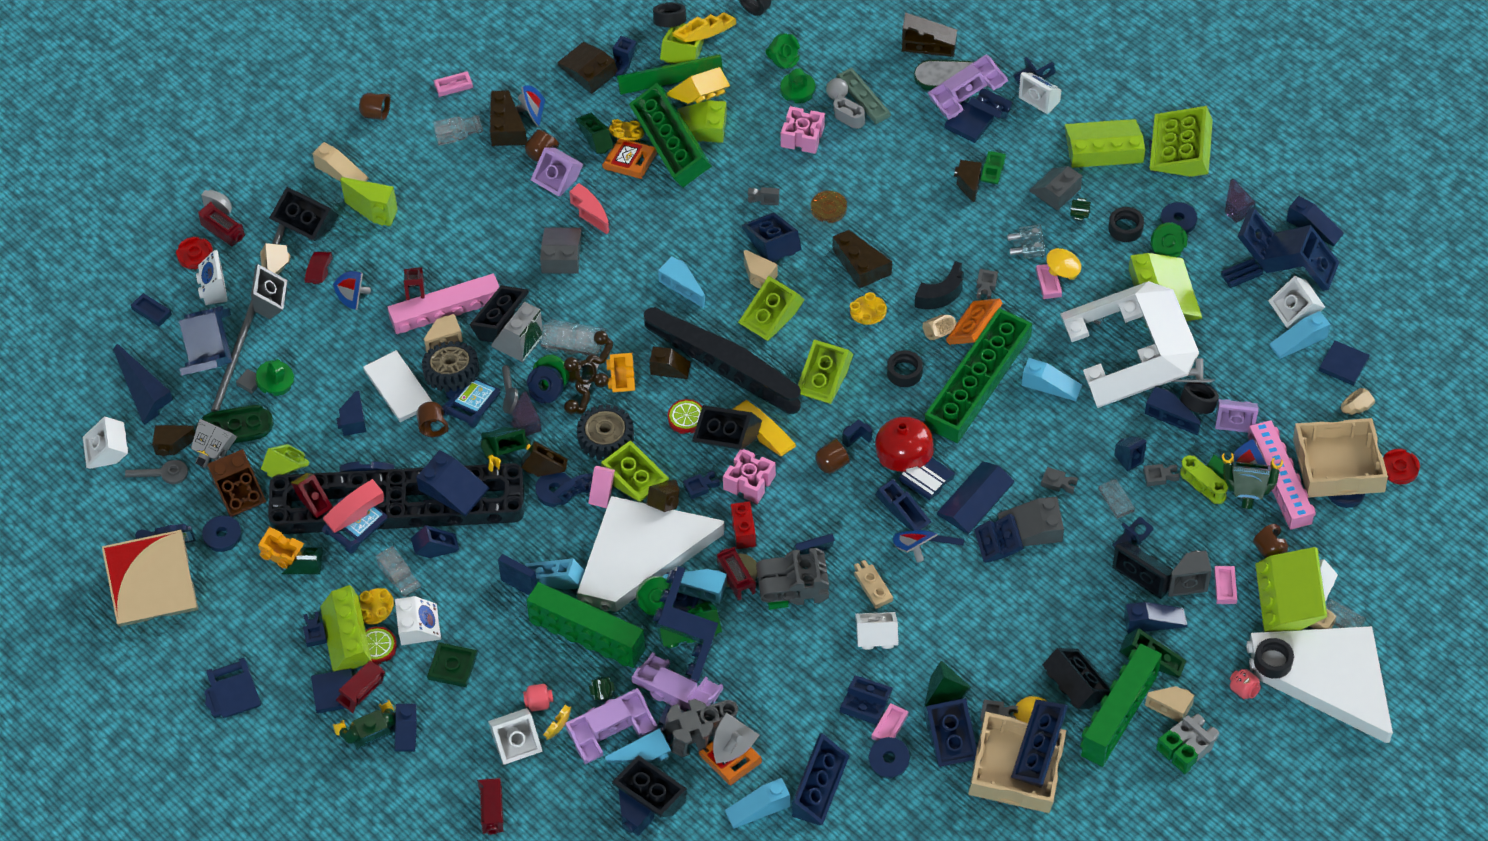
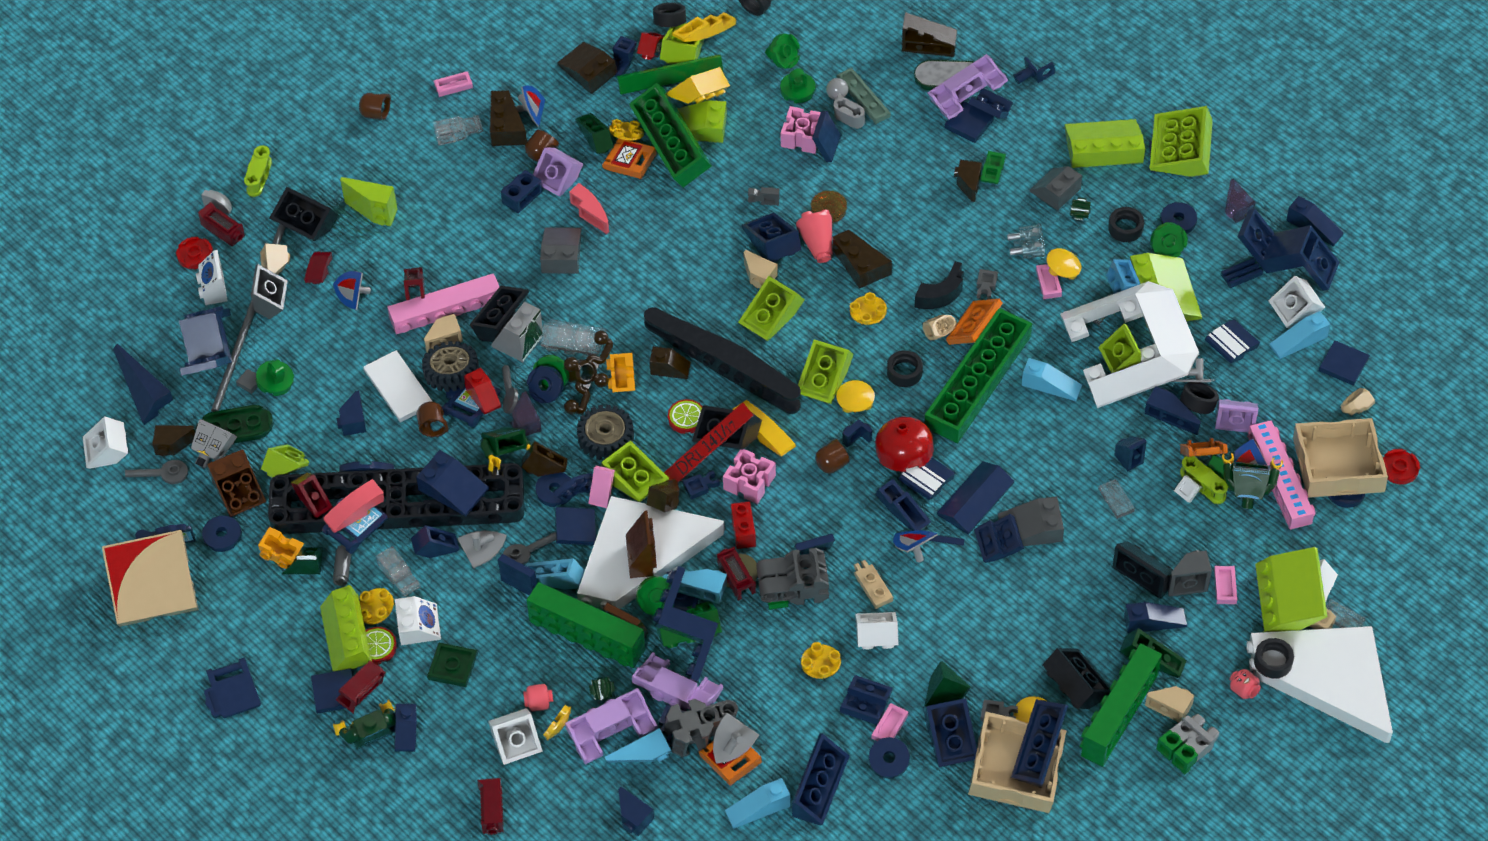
dark blue tile [131,293,172,327] -> none
dark blue plate [303,611,327,647] -> none
tan slope [312,142,368,182] -> none
black slope [612,755,687,818] -> none
medium azure slope [658,256,705,308] -> none
white slope [1019,72,1061,114] -> none
dark grey plate [1041,467,1078,494] -> none
dark blue bracket [1112,517,1154,548] -> none
dark grey plate [1143,464,1180,486] -> none
reddish brown helmet [1253,524,1288,559] -> none
none -> lime piece [244,145,272,197]
none -> dark grey piece [333,545,352,586]
none -> light grey shield [457,530,507,569]
none -> red slope [464,368,501,414]
none -> dark blue brick [501,170,543,214]
none -> dark grey piece [503,532,556,565]
none -> dark blue tile [555,507,596,545]
none -> reddish brown tile [604,602,649,638]
none -> reddish brown slope [625,510,657,578]
none -> red slope [637,32,665,60]
none -> red sticker [664,402,754,483]
none -> coral cone [796,210,832,263]
none -> yellow dish [801,642,841,679]
none -> dark blue tile [812,111,841,162]
none -> yellow dish [836,380,875,413]
none -> lime slope [1099,324,1141,373]
none -> dark azure brick [1106,259,1140,294]
none -> white tile [1174,475,1202,503]
none -> orange container [1180,438,1228,457]
none -> dark blue slope [1205,319,1260,363]

